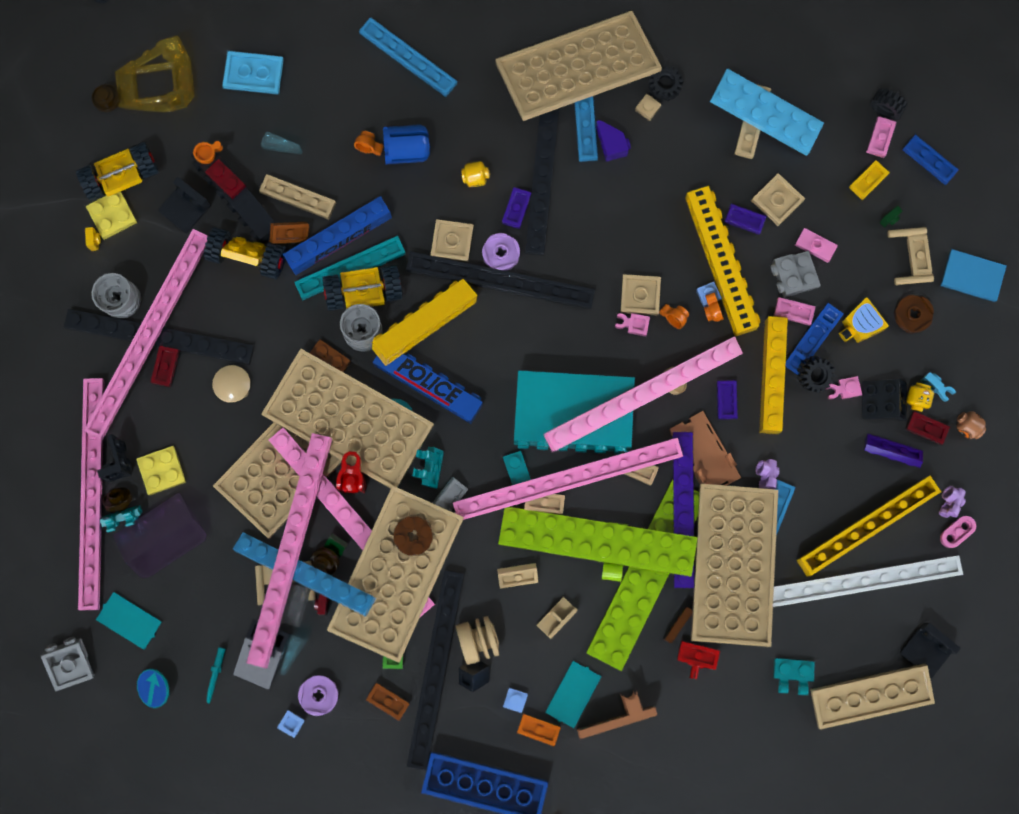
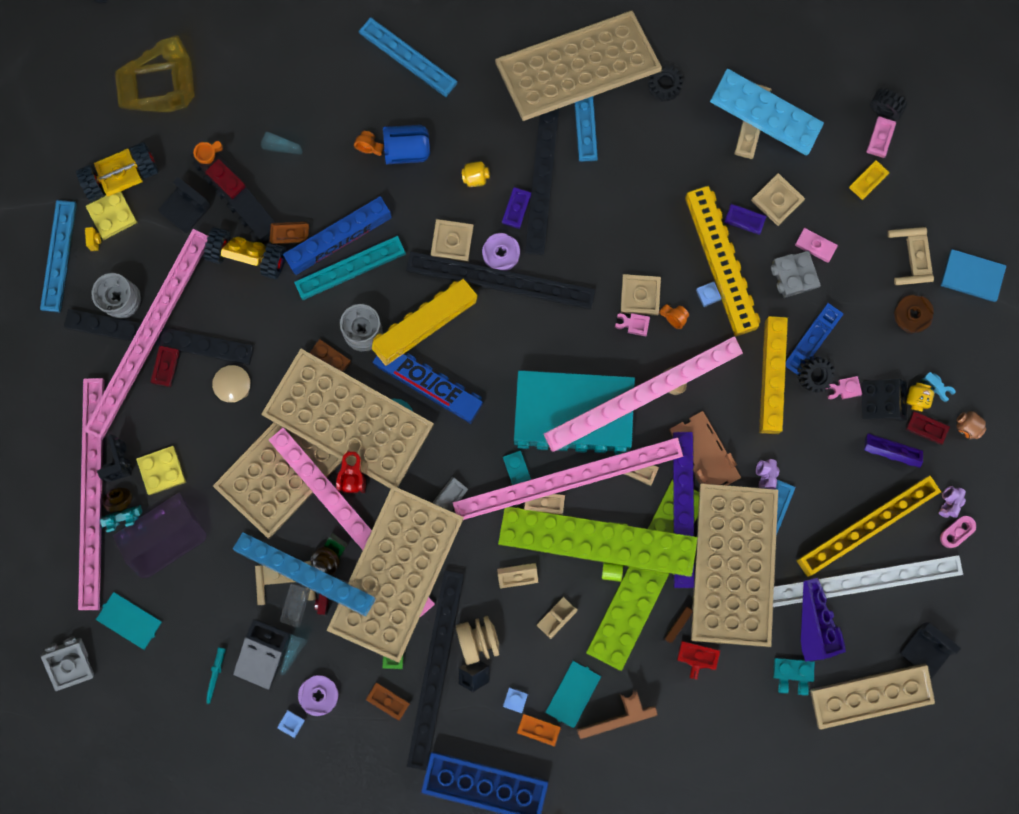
dark brown plate [92,84,120,112] -> none
blue piece [137,669,169,708] -> none
medium azure plate [223,51,284,95] -> none
bright pink plate [246,433,332,668] -> none
tan plate [259,174,336,220] -> none
plate [322,266,402,311] -> none
reddish brown plate [393,516,433,556] -> none
teal plate [412,447,444,489] -> none
dark purple slope [596,120,631,162] -> none
tan plate [635,94,661,121] -> none
orange piece [704,292,724,322] -> none
dark purple plate [717,381,738,419] -> none
bright pink plate [773,297,816,326] -> none
torso [839,297,889,343] -> none
dark green plate [879,206,903,228] -> none
blue tile [902,134,959,185] -> none
none -> dark azure tile [40,200,77,312]
none -> dark purple wedge [801,578,846,662]

